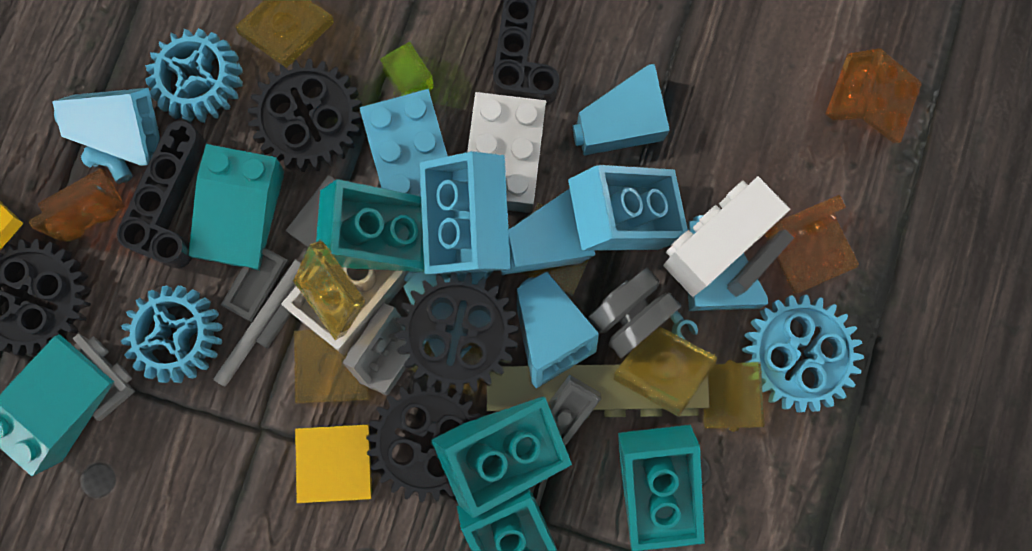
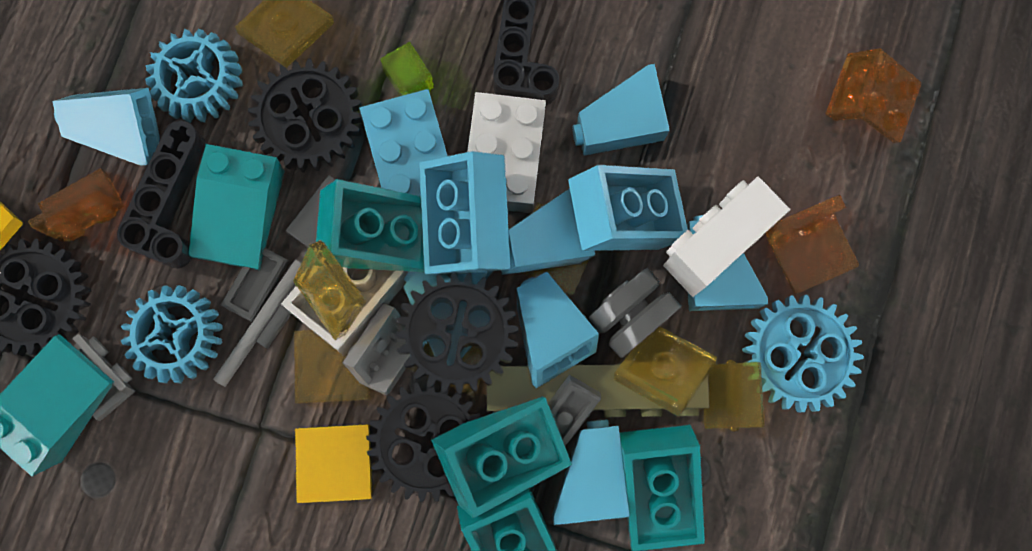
medium azure arm [81,146,133,184] -> none
medium azure hand [671,311,698,341] -> none
dark grey tile [727,229,794,297] -> none
none -> medium azure slope [552,420,629,525]

